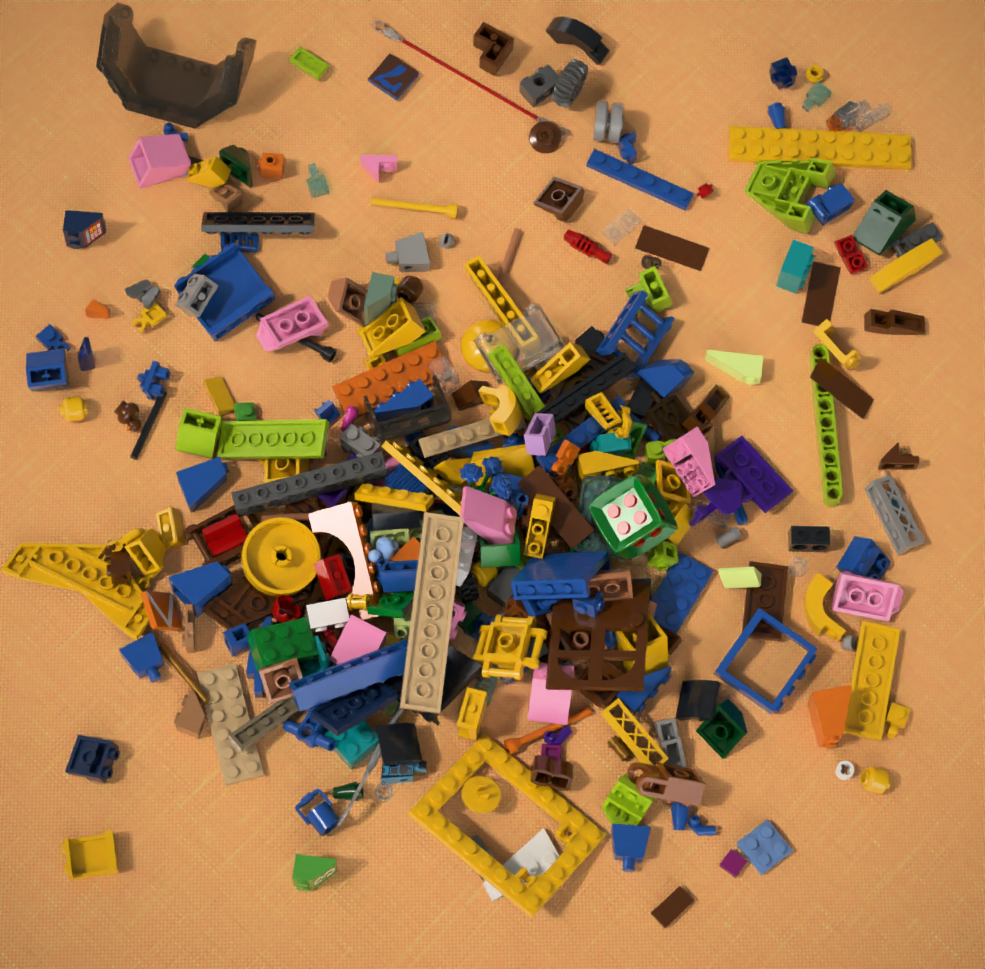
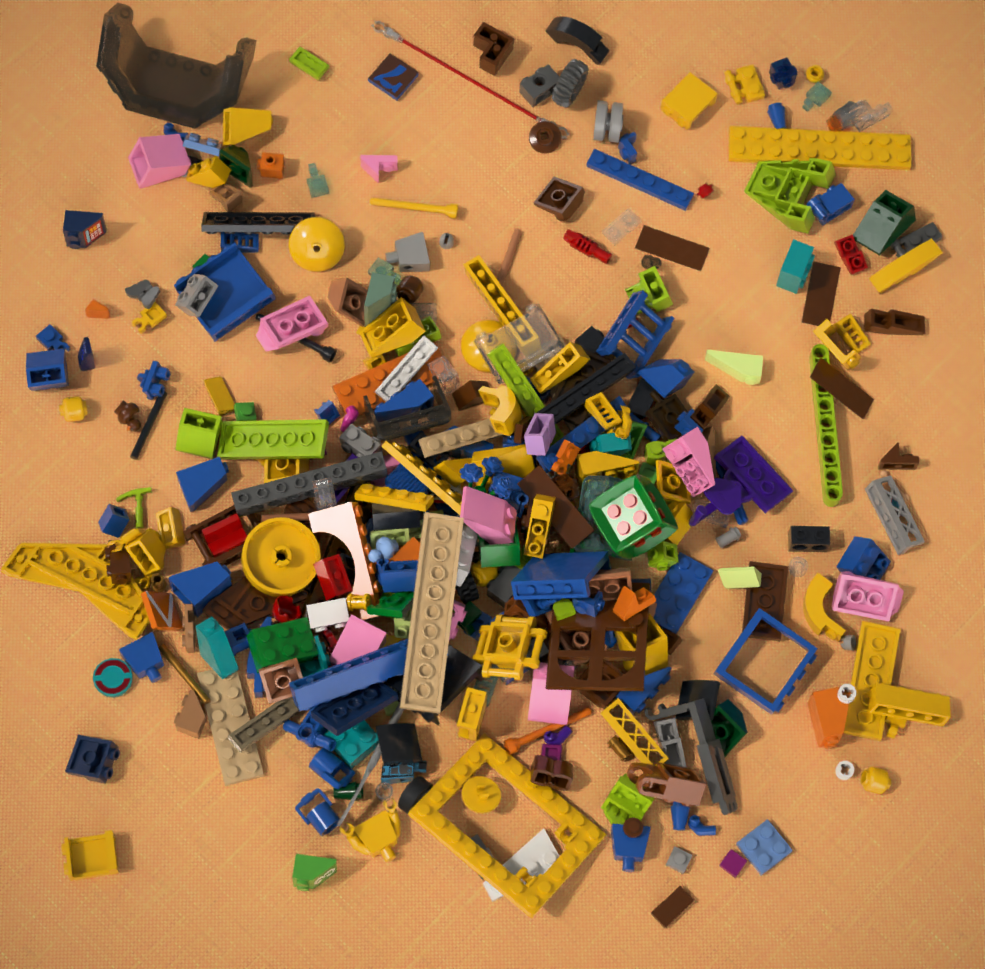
none -> teal tile [93,658,133,698]
none -> blue panel [98,504,130,538]
none -> lime piece [116,487,152,528]
none -> pearl gold pin [151,573,166,592]
none -> medium blue plate [183,133,222,156]
none -> teal slope [196,616,239,680]
none -> yellow slope [223,107,273,146]
none -> yellow dish [289,217,345,272]
none -> blue piece [309,748,355,789]
none -> clear slope [312,477,337,511]
none -> yellow torso [339,798,401,862]
none -> clear light blue plate [368,257,401,286]
none -> white tile [375,336,438,402]
none -> black tyre [398,776,433,814]
none -> reddish brown tile [514,416,533,444]
none -> lime tile [553,598,576,621]
none -> orange slope [613,586,656,621]
none -> reddish brown plate [623,818,643,838]
none -> dark grey hinge [645,698,738,815]
none -> yellow panel [661,72,718,130]
none -> light grey plate [666,846,693,874]
none -> blue bracket [674,409,703,436]
none -> yellow plate [724,65,765,105]
none -> yellow slope [833,313,871,353]
none -> white bush [837,684,856,704]
none -> yellow brick [869,683,951,726]

